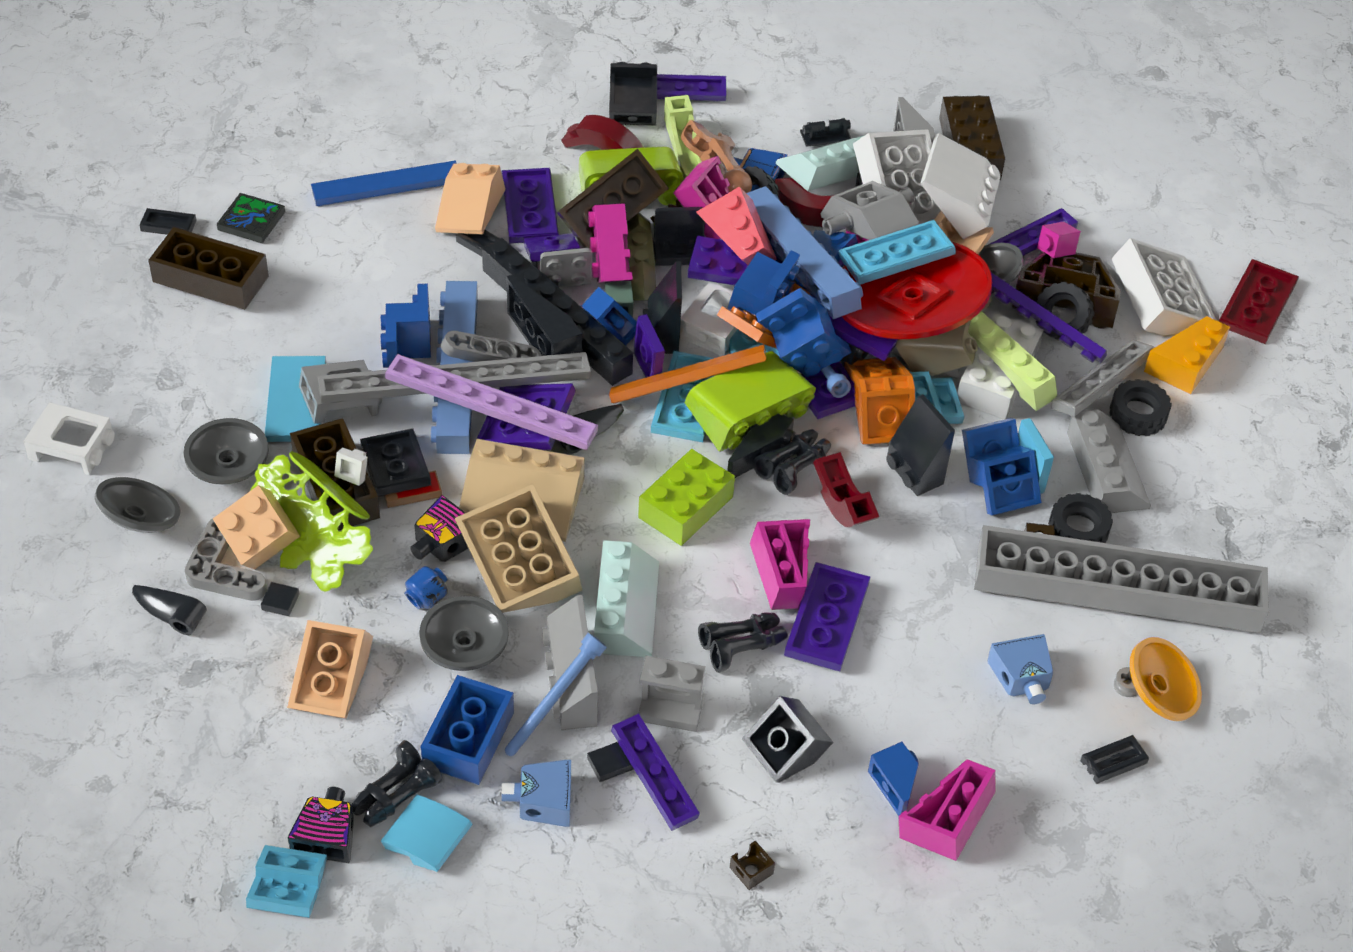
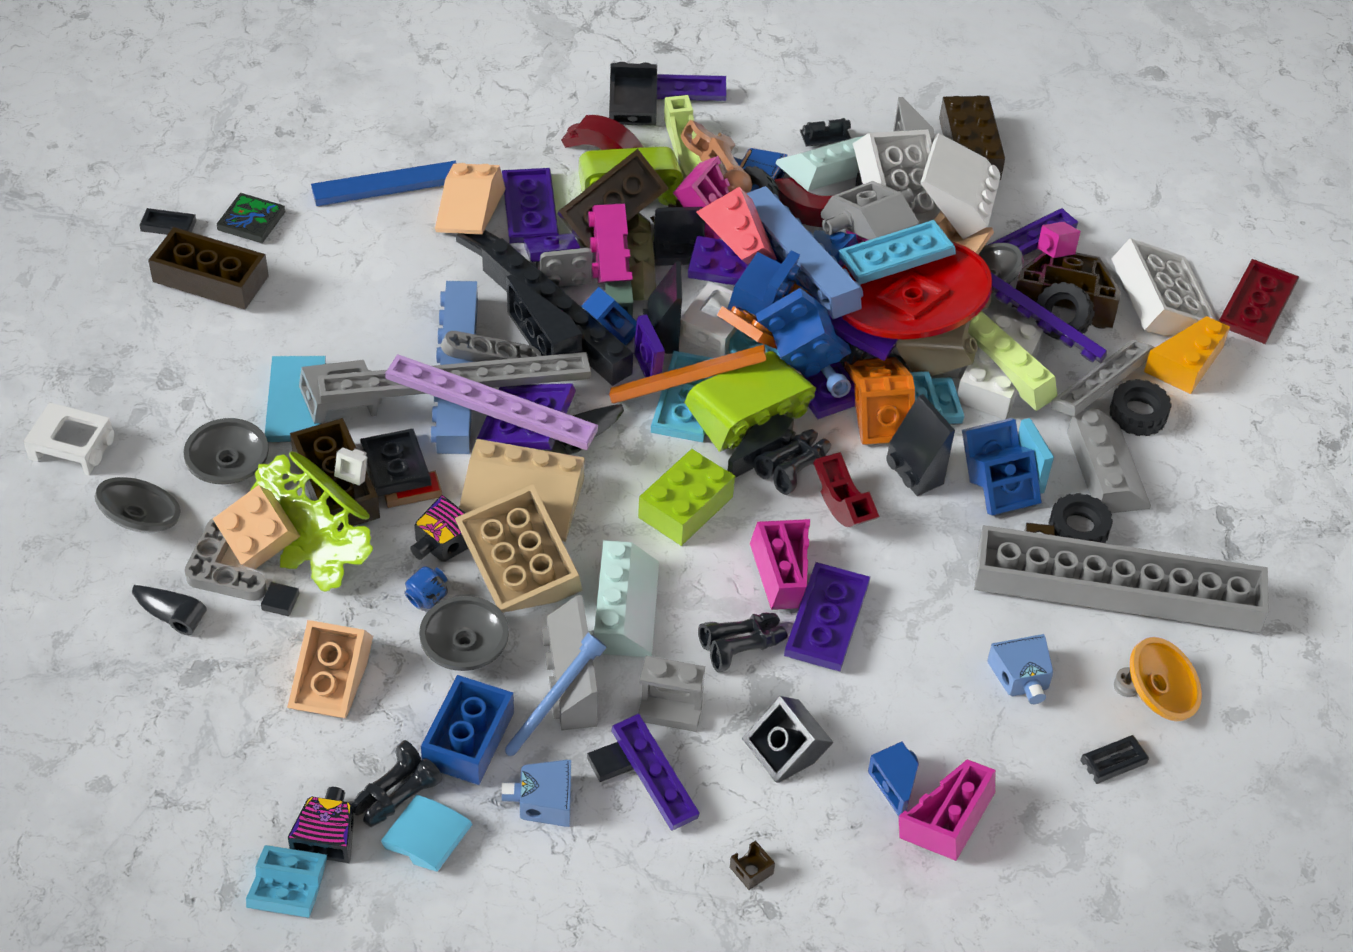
blue bracket [380,283,431,368] -> none

